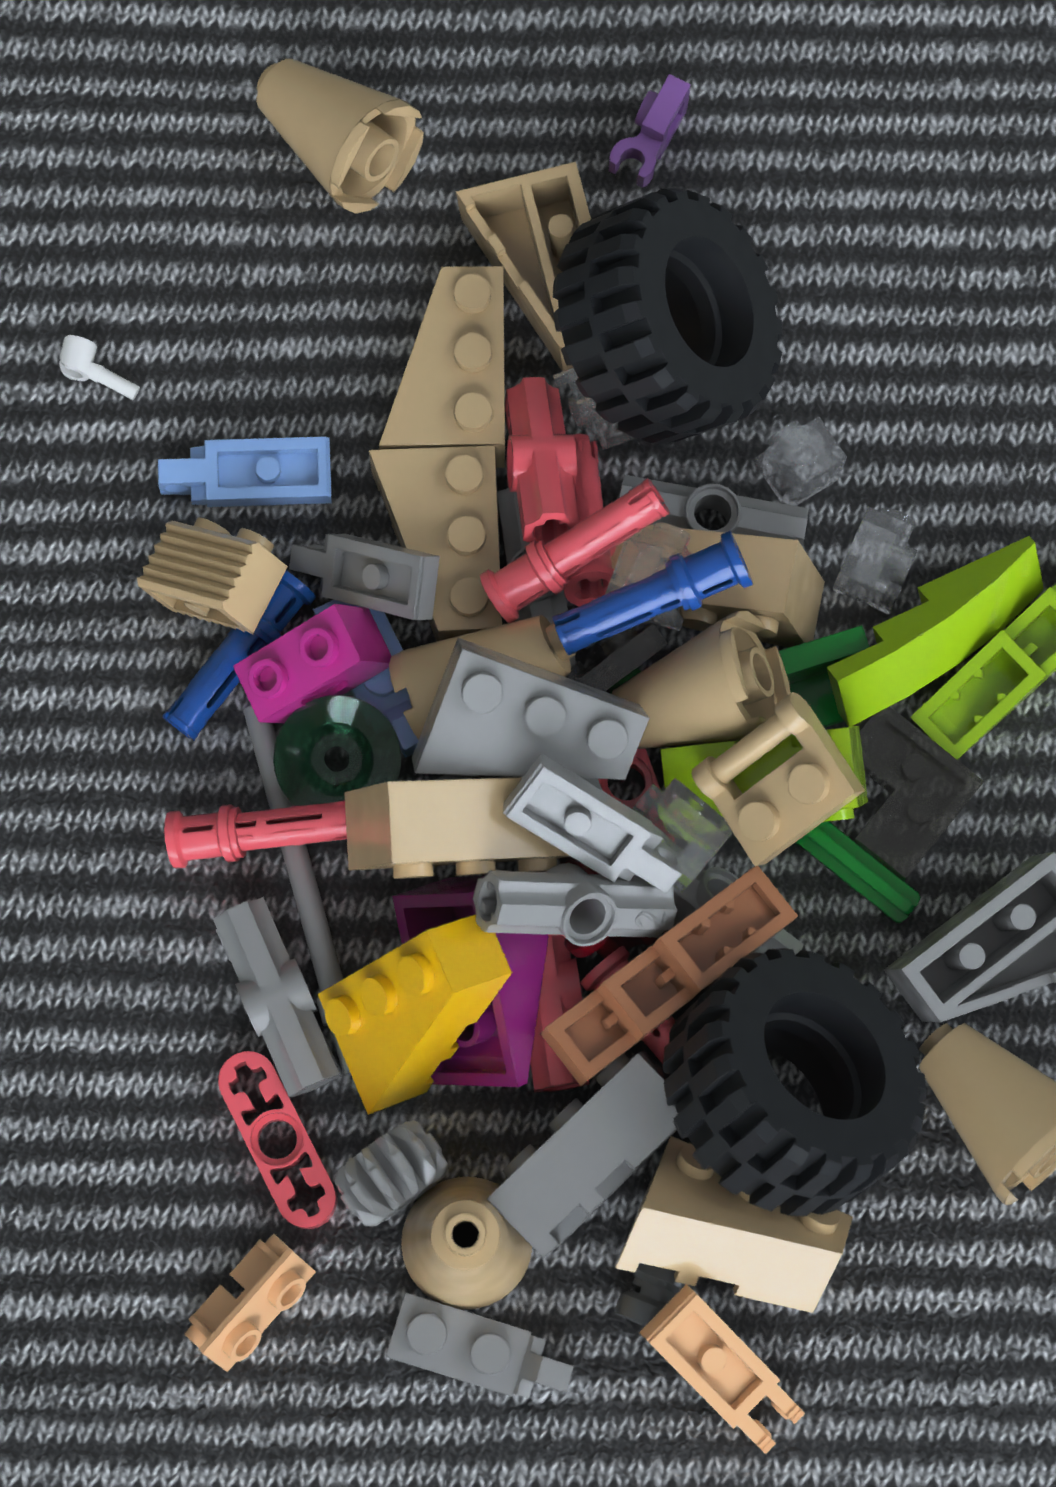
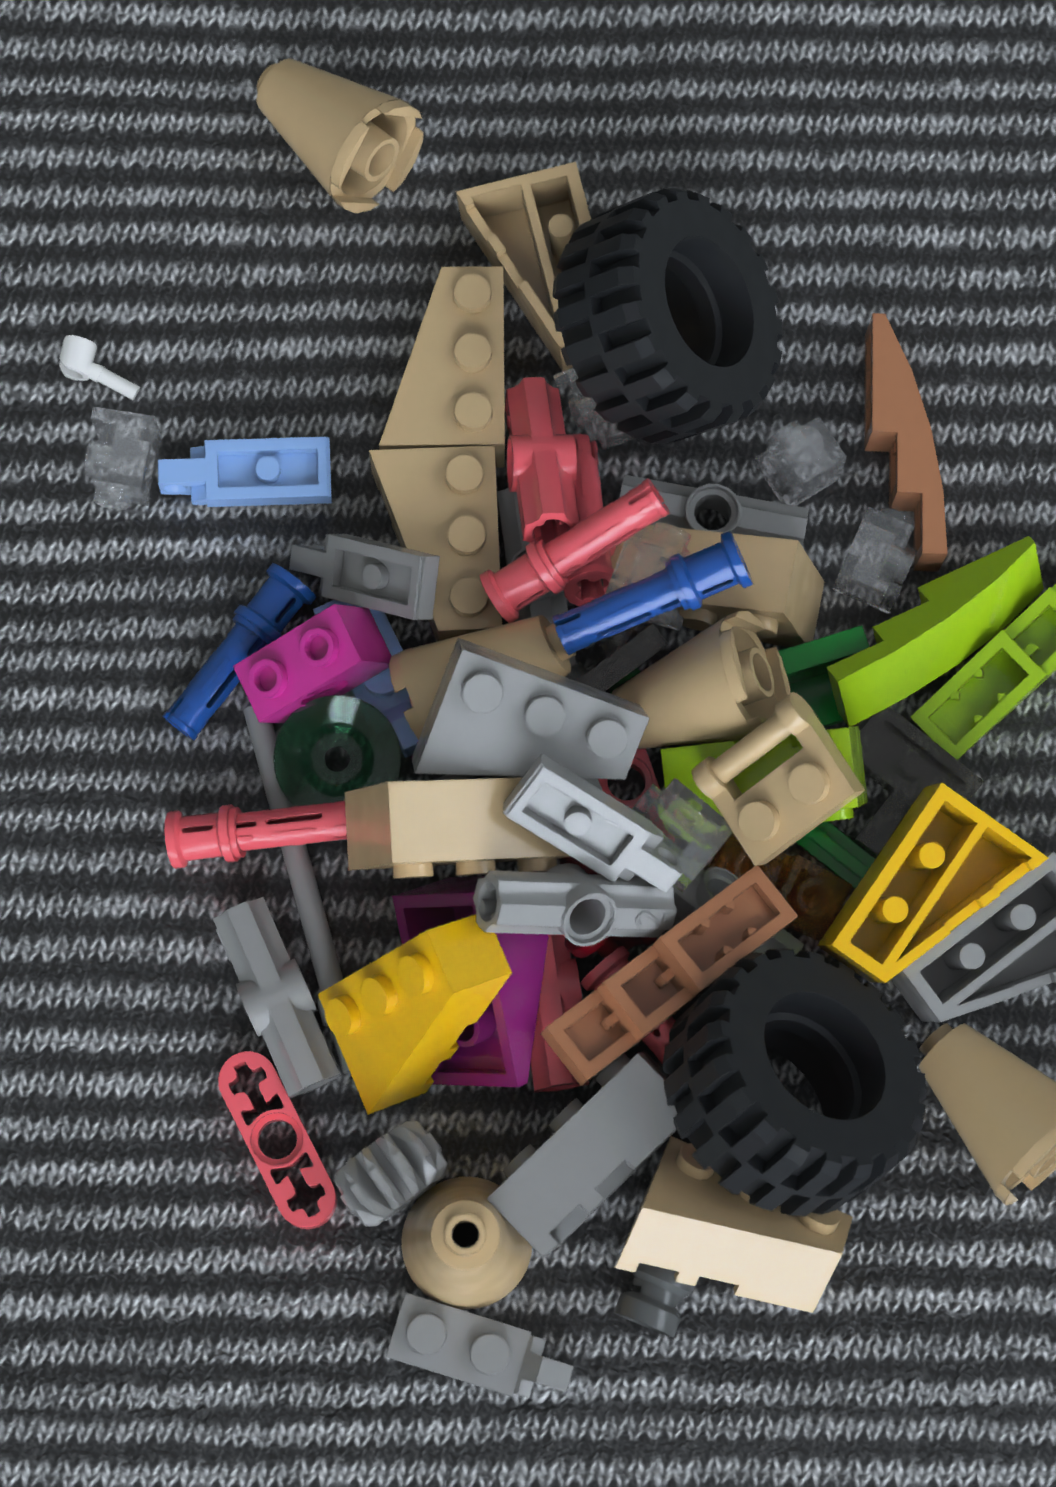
tan brick [137,517,288,635] -> none
light nougat hinge [184,1233,316,1372] -> none
medium lavender plate [609,74,691,188] -> none
light nougat hinge [639,1284,805,1454] -> none
none -> clear brick [85,407,162,510]
none -> clear orange slope [709,827,852,941]
none -> yellow wedge [817,782,1049,983]
none -> nougat slope [865,313,948,571]

